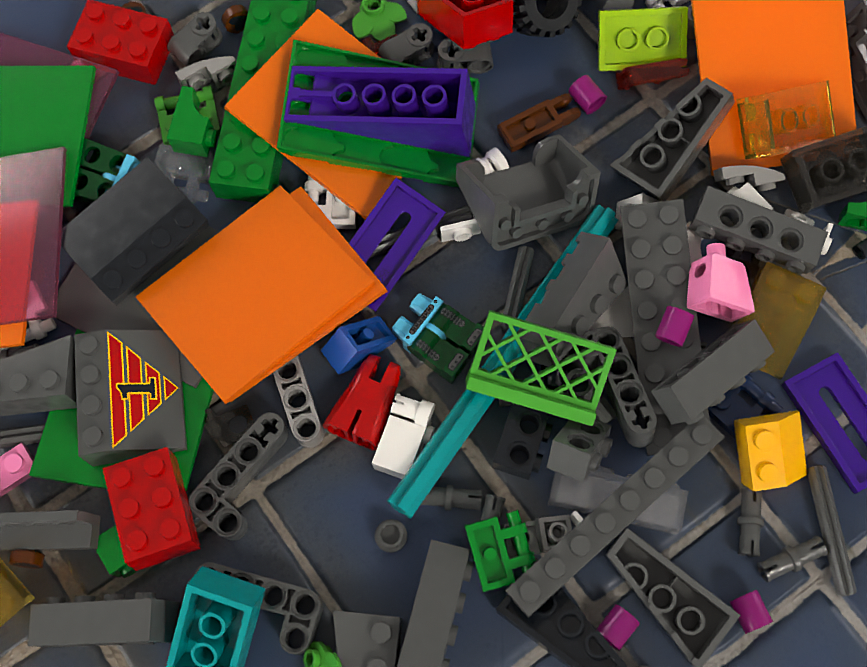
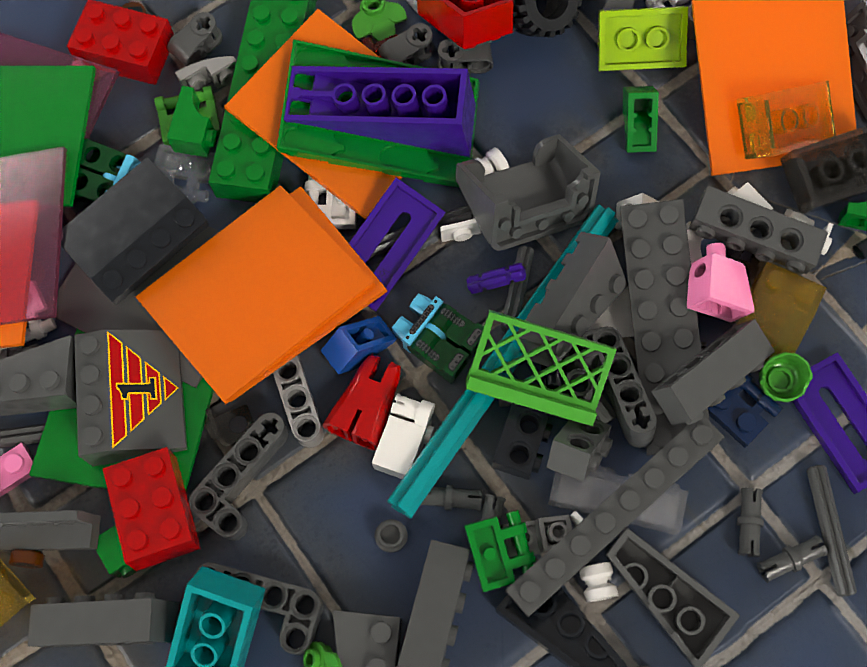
reddish brown tile [221,5,248,33] -> none
reddish brown hinge [497,93,581,153] -> none
magenta beam [568,75,607,115] -> none
magenta beam [596,604,640,651] -> none
dark grey wedge [610,78,735,202] -> none
clear red piece [615,58,690,90] -> none
magenta beam [655,306,694,347] -> none
light grey slope [713,165,785,192] -> none
magenta beam [729,590,773,634] -> none
yellow slope [734,410,807,492] -> none
none -> dark purple axle [466,263,526,294]
none -> white wheel [579,562,619,603]
none -> green arch [623,86,659,153]
none -> bright green hair [758,352,813,403]

